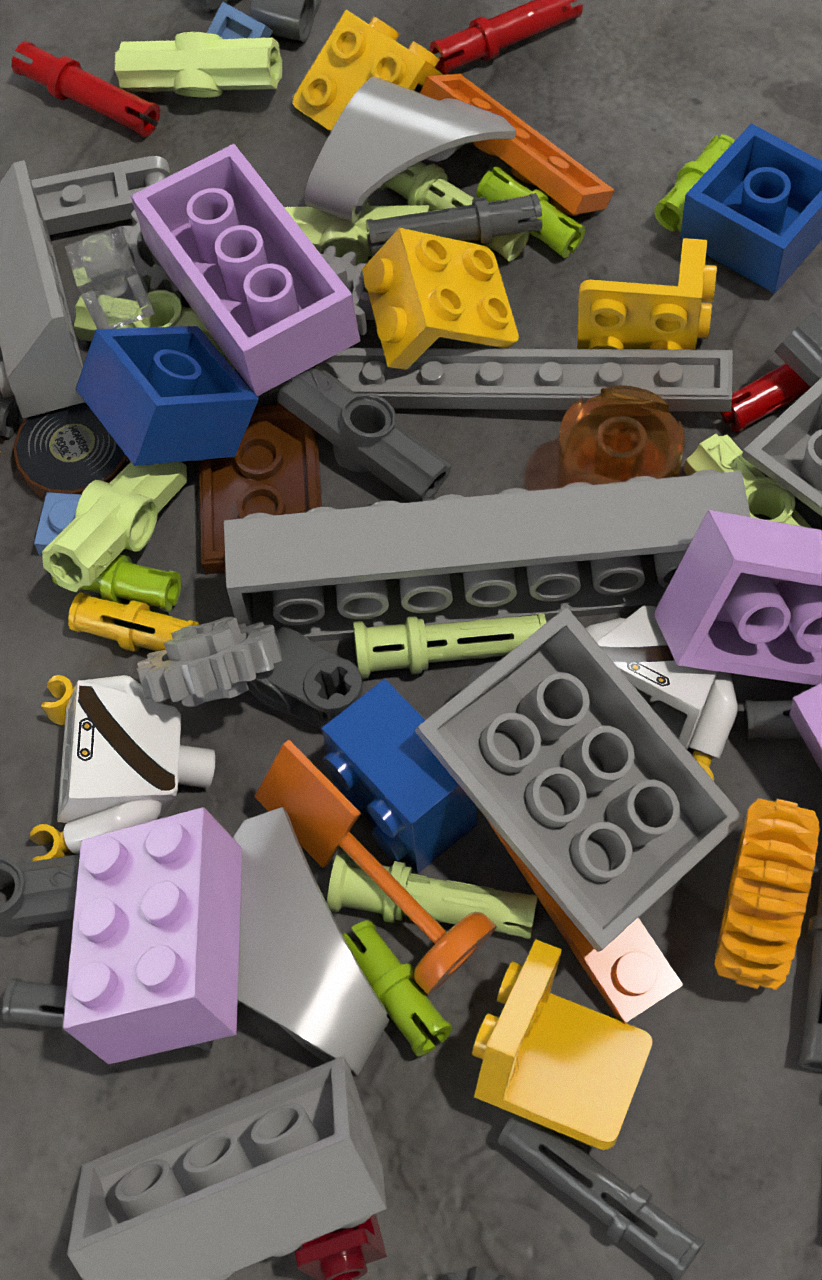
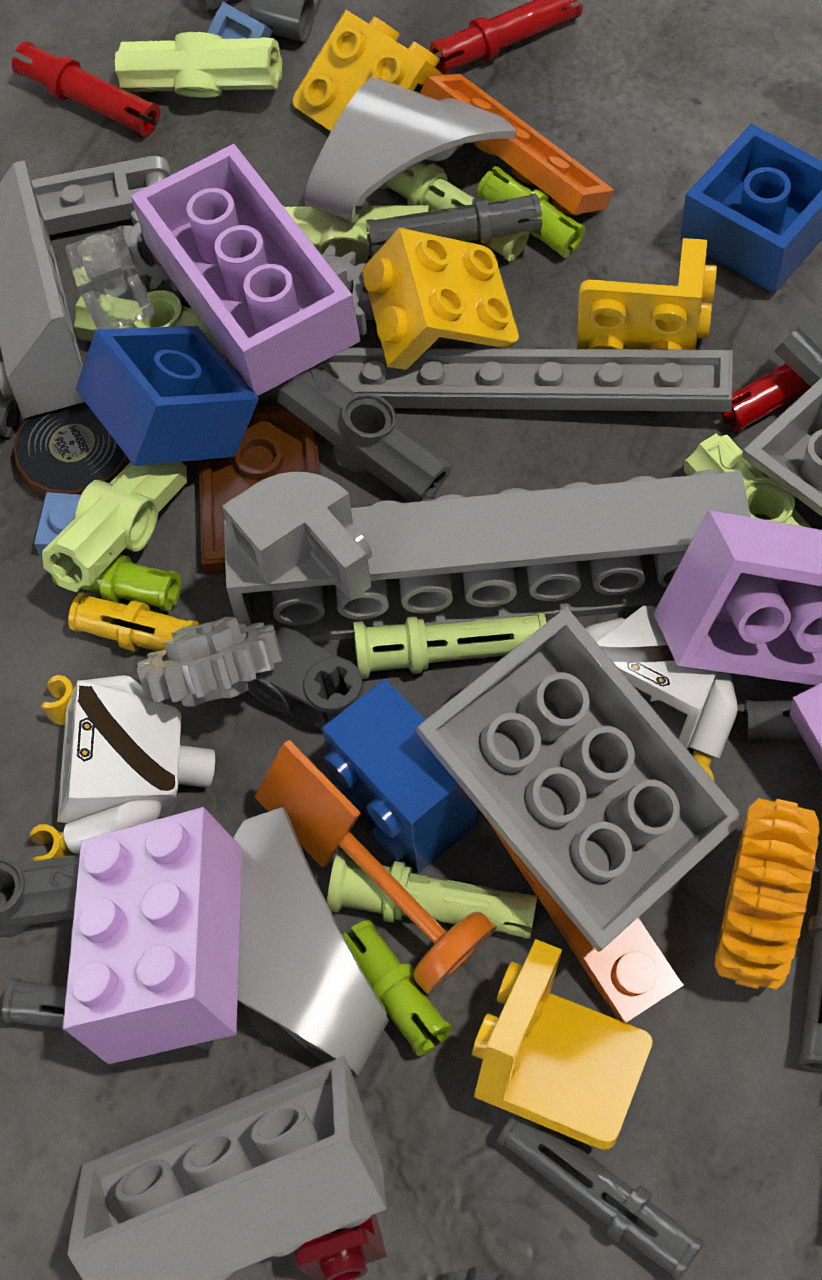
clear orange brick [557,385,685,488] -> none
lime pin [654,134,735,232] -> none
none -> light grey brick [222,472,372,601]

